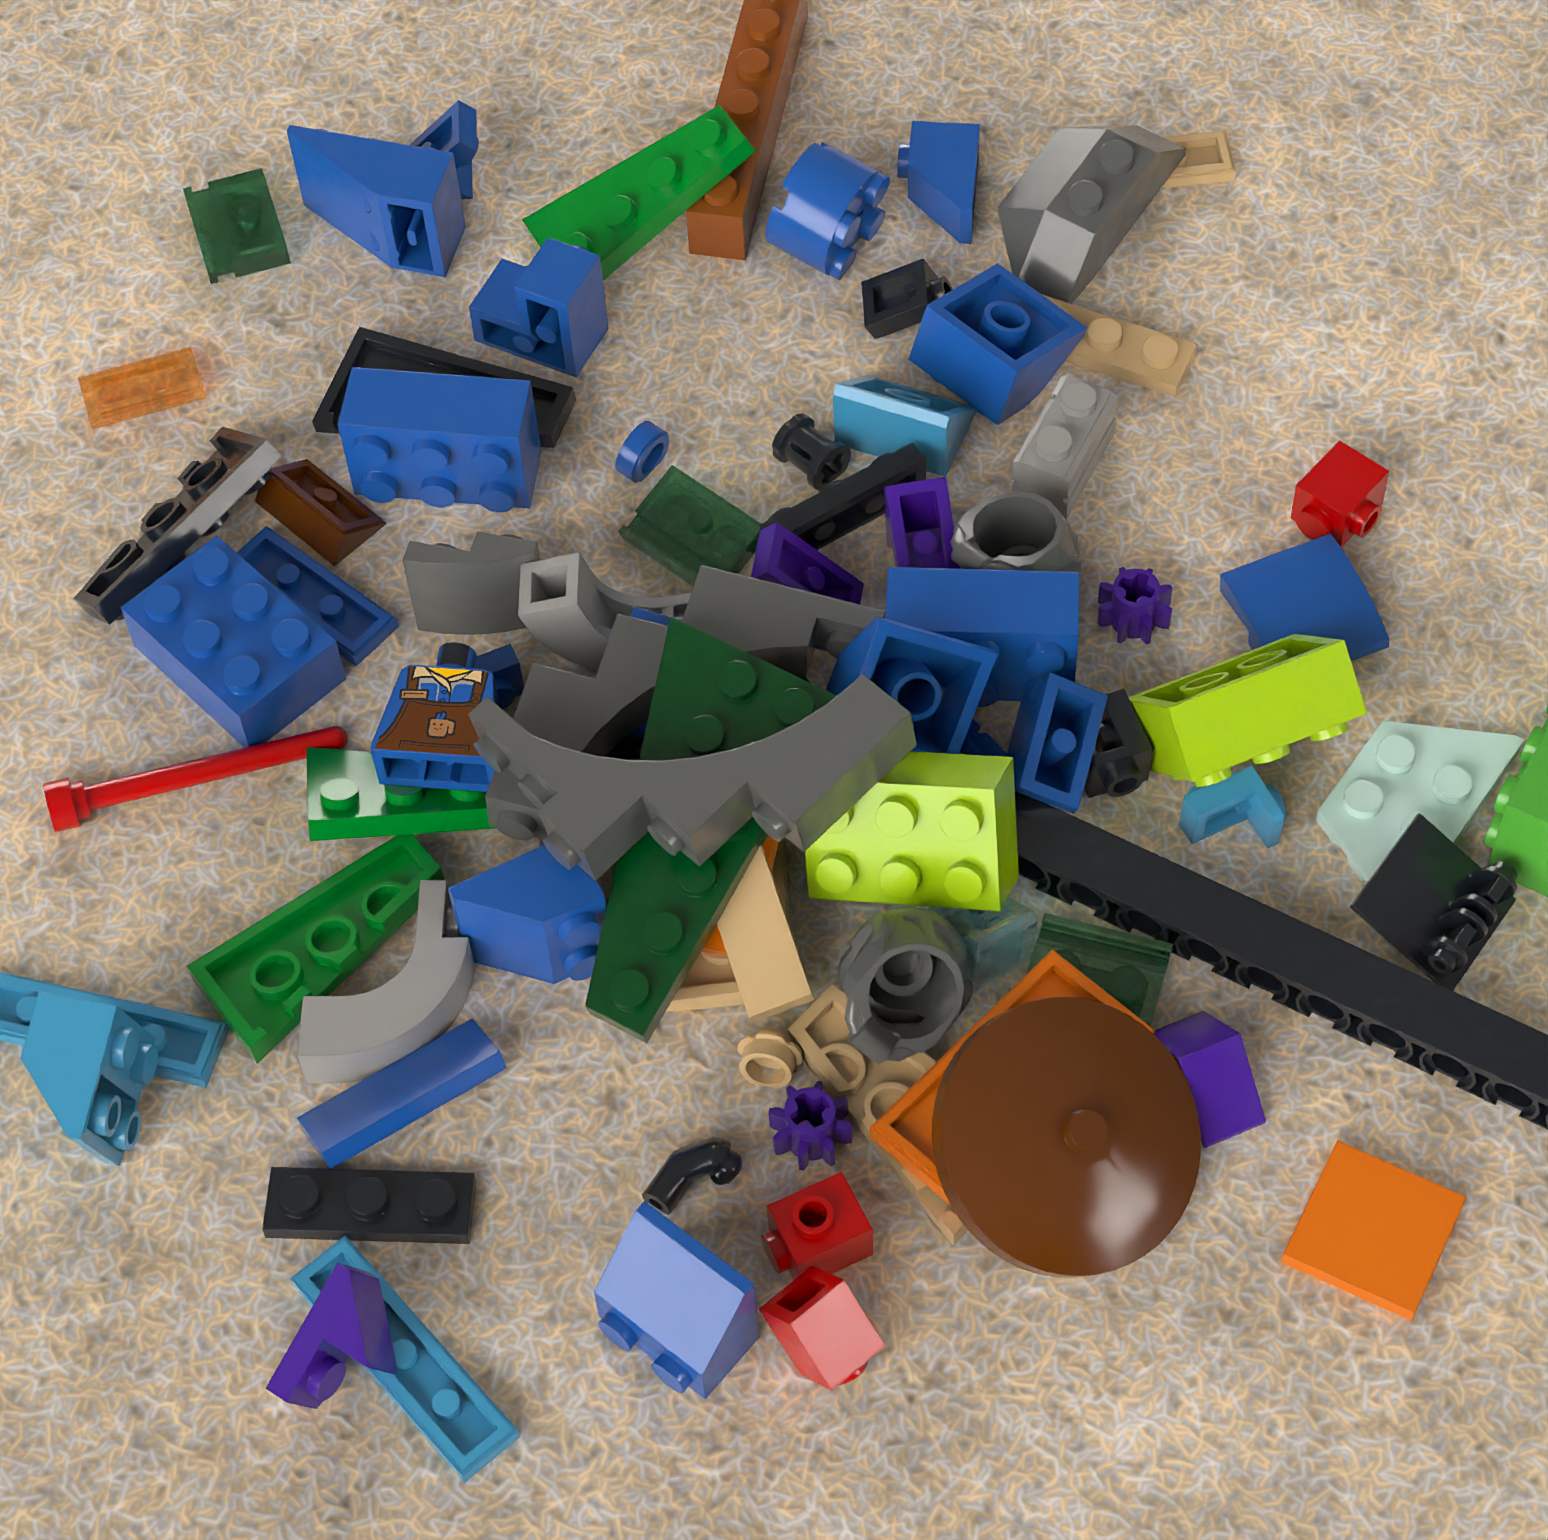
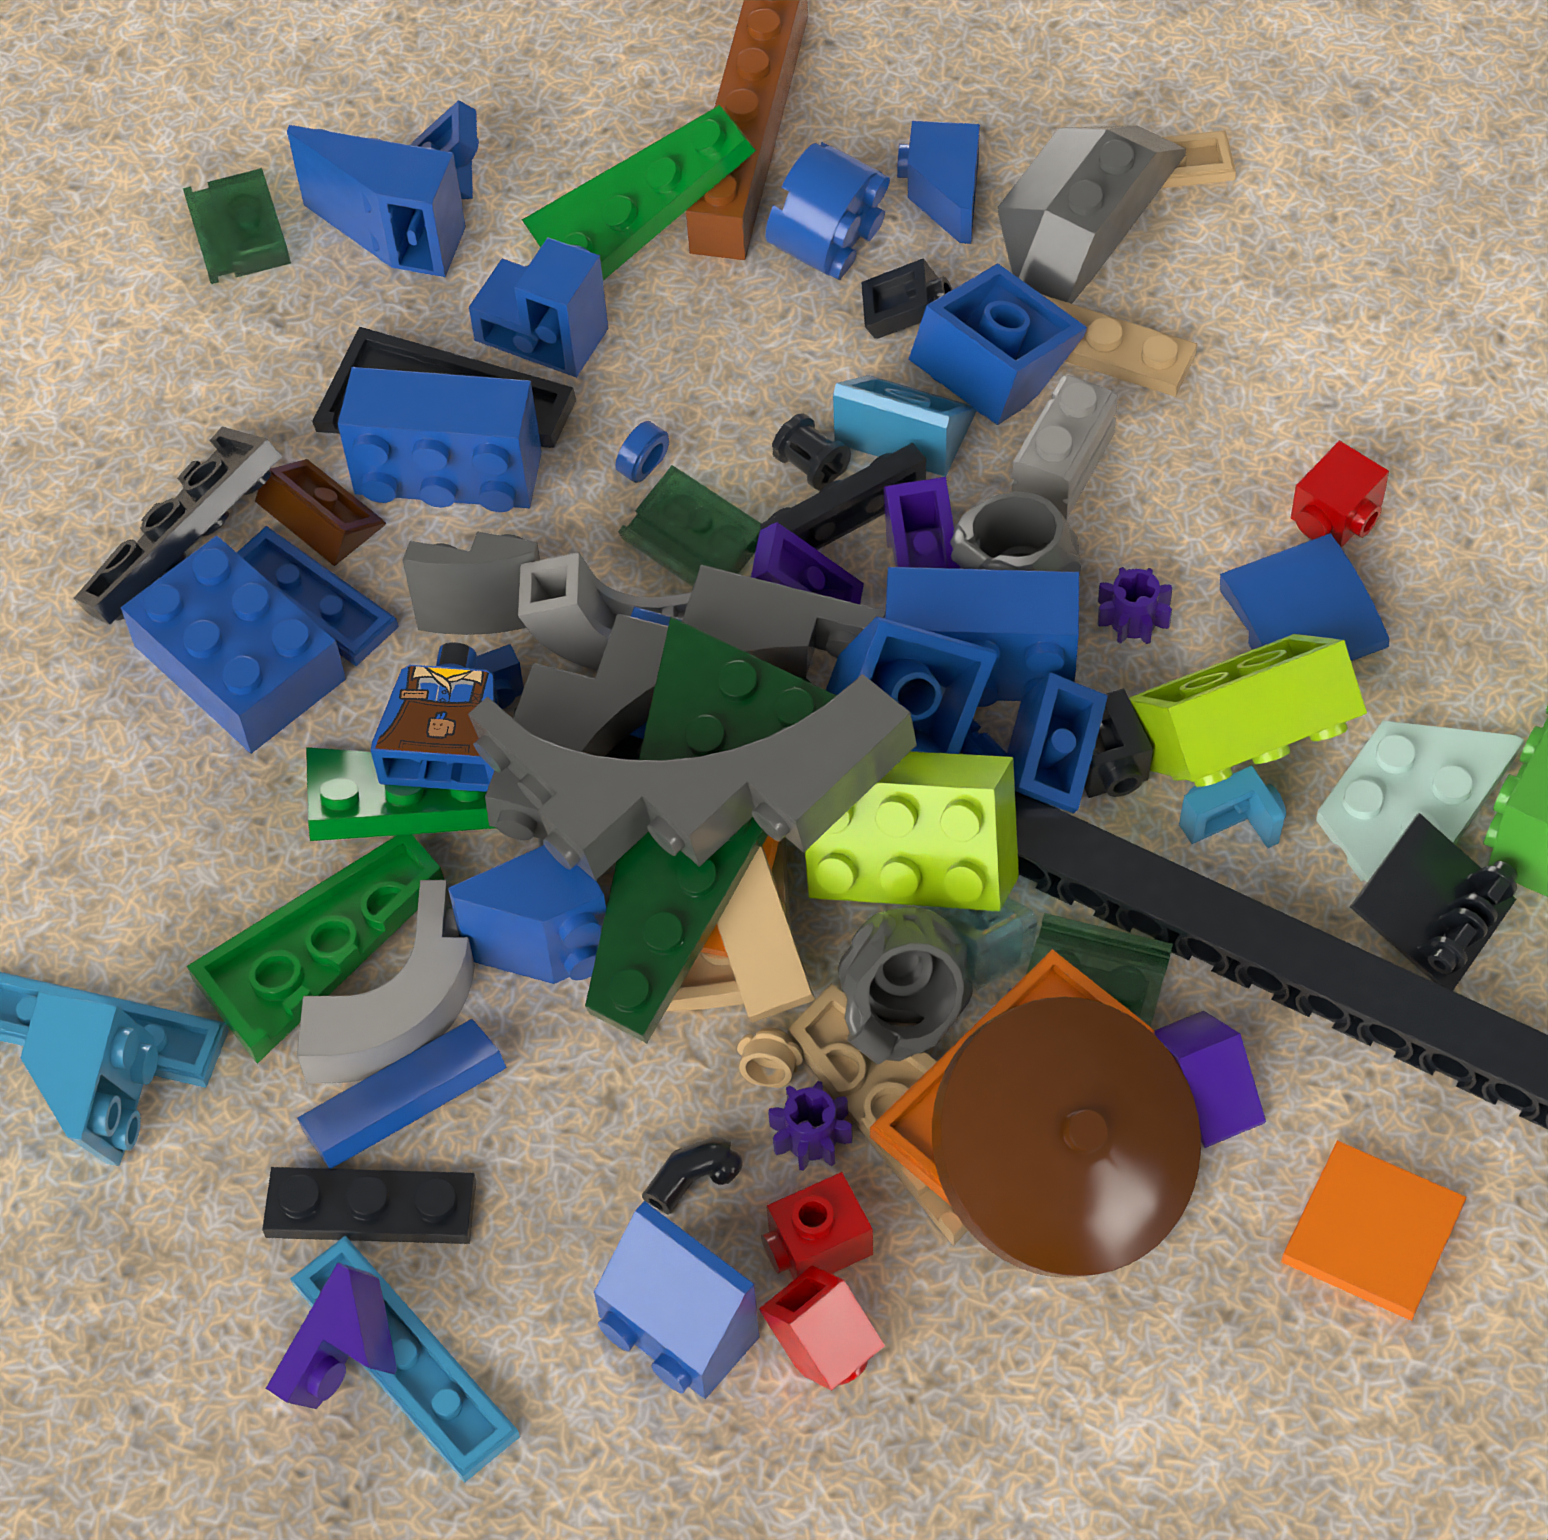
red piece [43,726,348,833] -> none
clear orange tile [78,347,206,430] -> none

